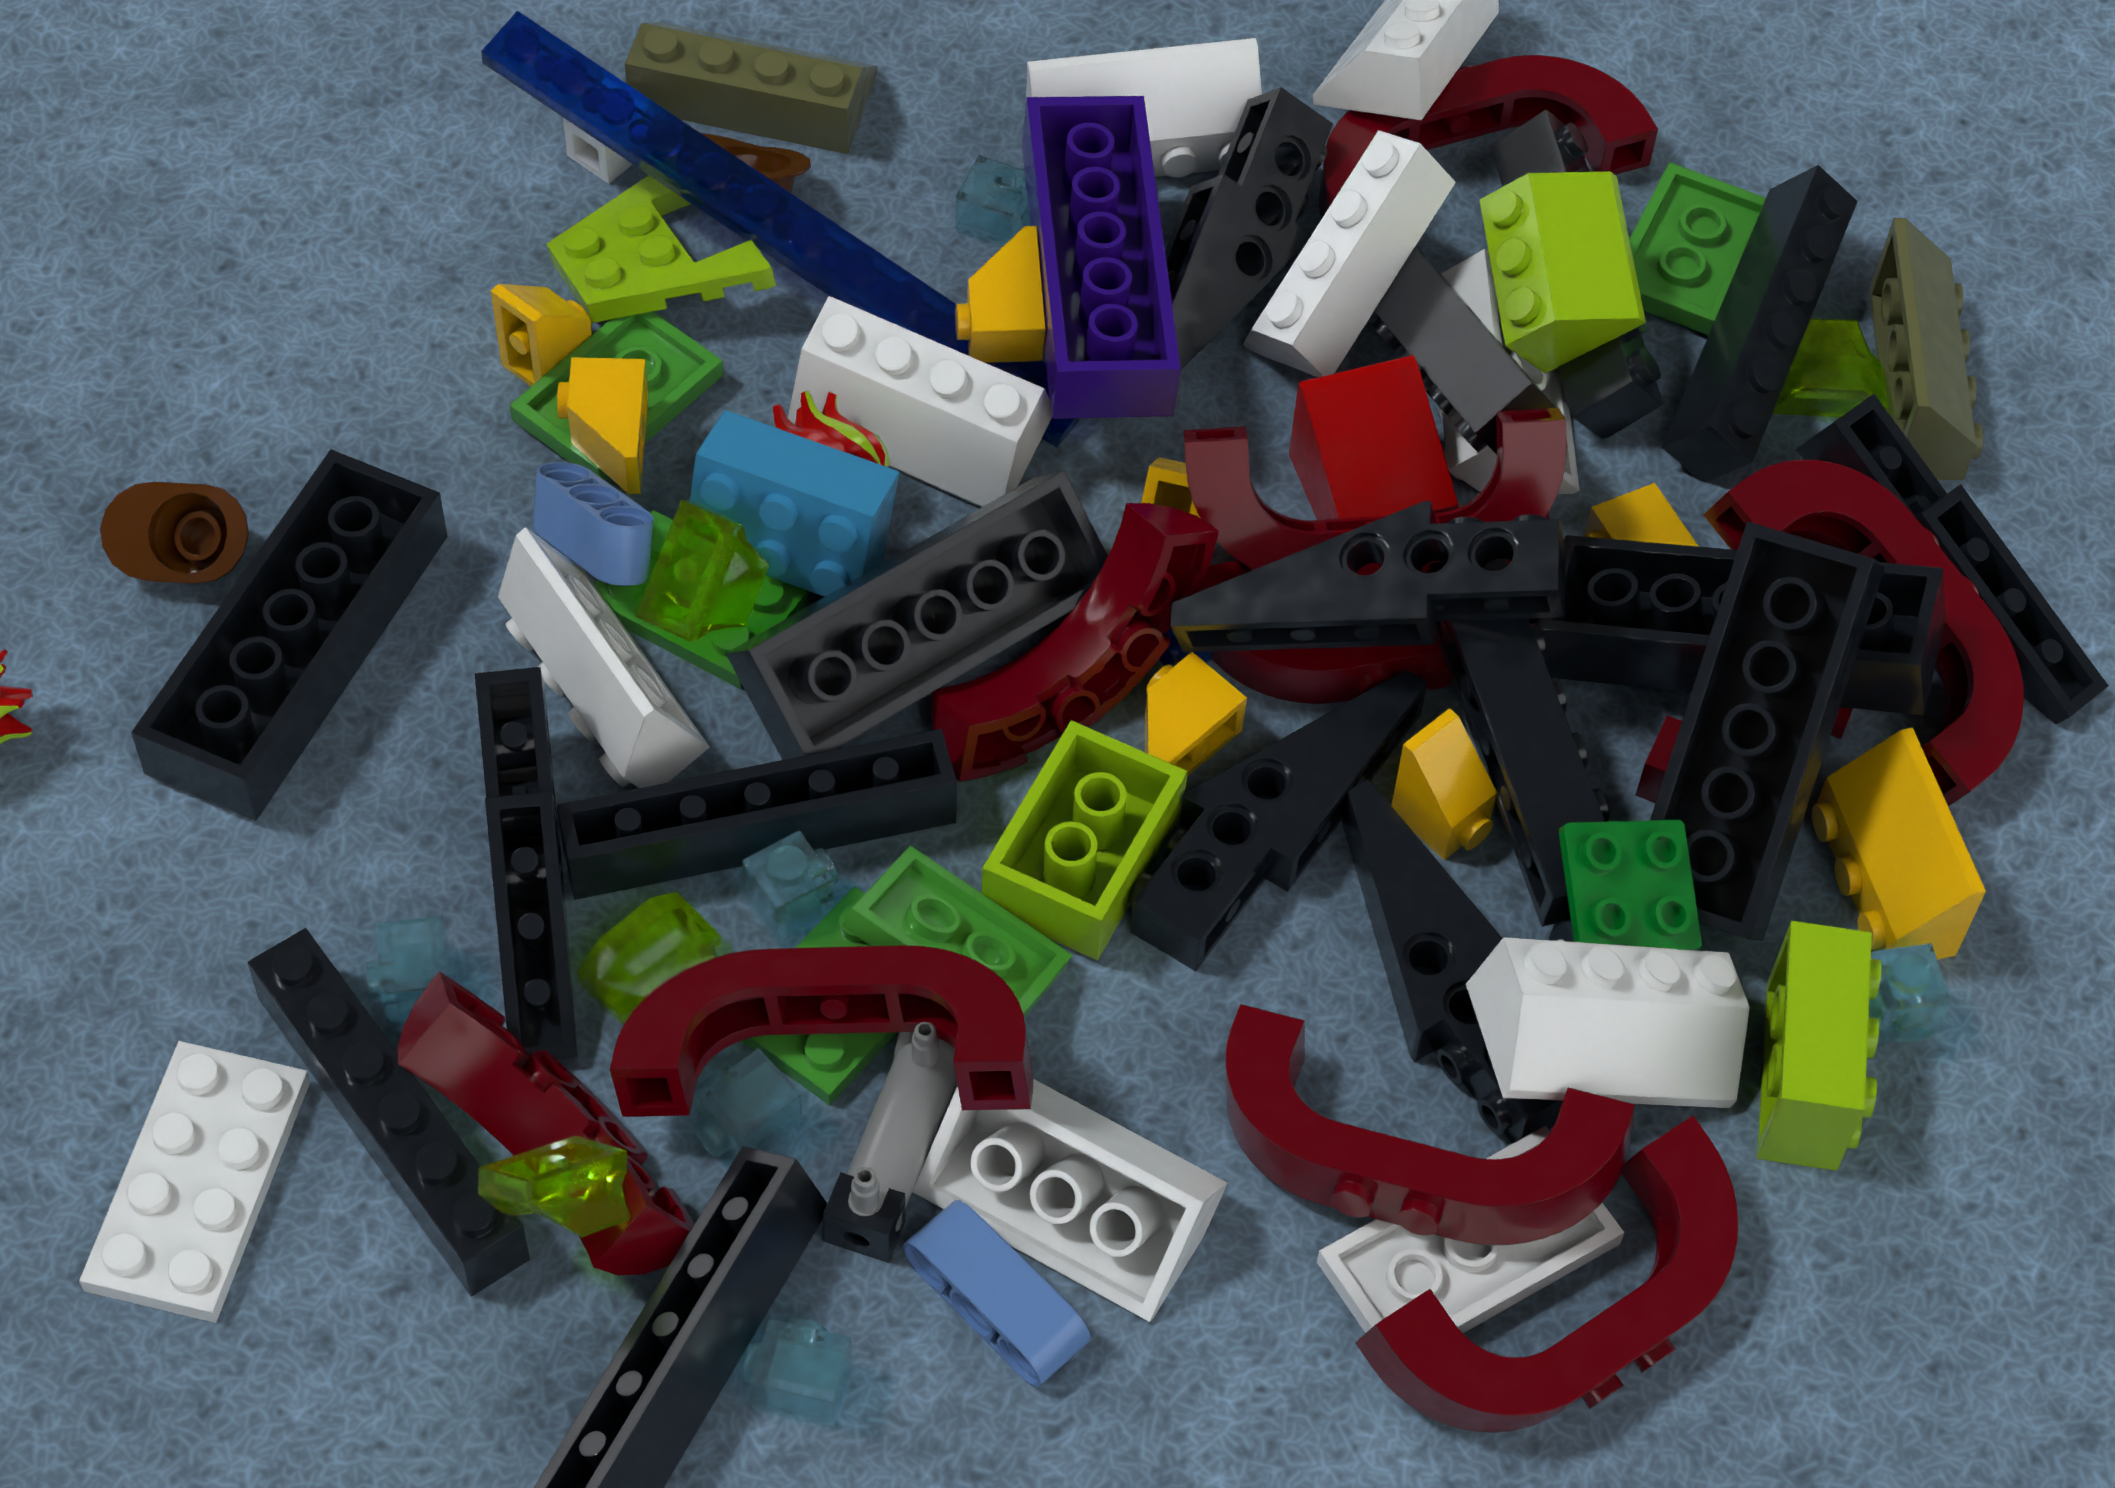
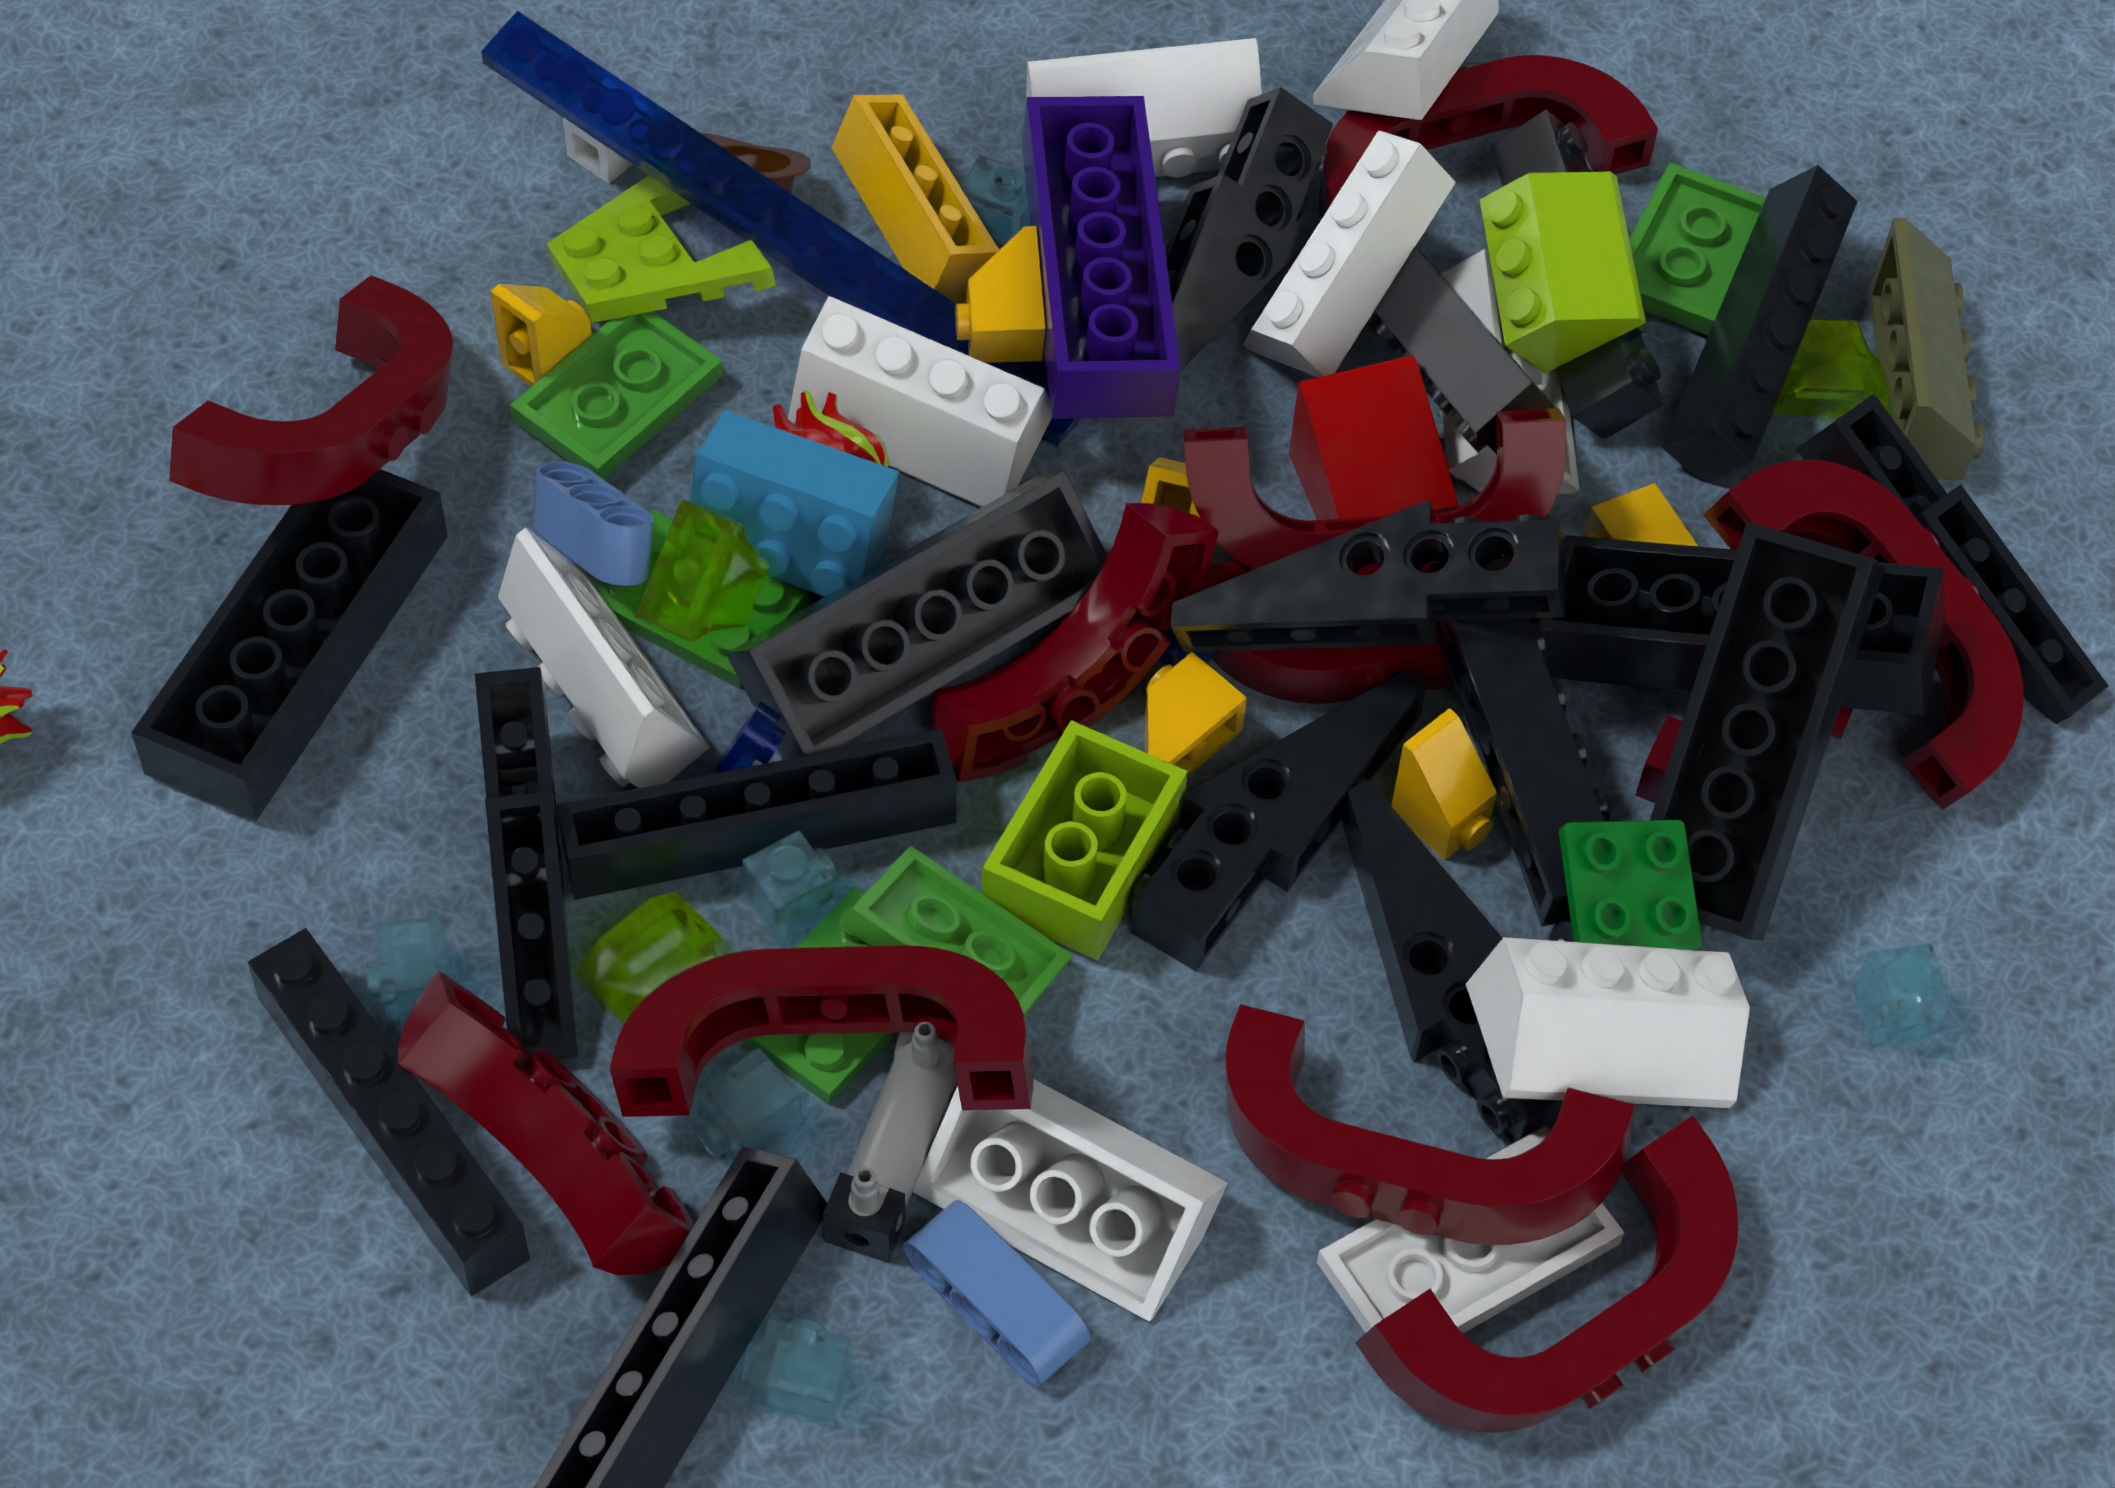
white plate [79,1041,310,1323] -> none
reddish brown piece [100,482,249,584] -> none
clear neon green slope [478,1136,631,1237] -> none
yellow slope [557,357,649,494] -> none
olive slope [625,22,878,154] -> none
lime brick [1756,921,1882,1171] -> none
yellow slope [1812,727,1986,971] -> none
none -> dark red arch [169,275,453,505]
none -> clear blue plate [711,701,786,774]
none -> yellow brick [831,94,999,307]

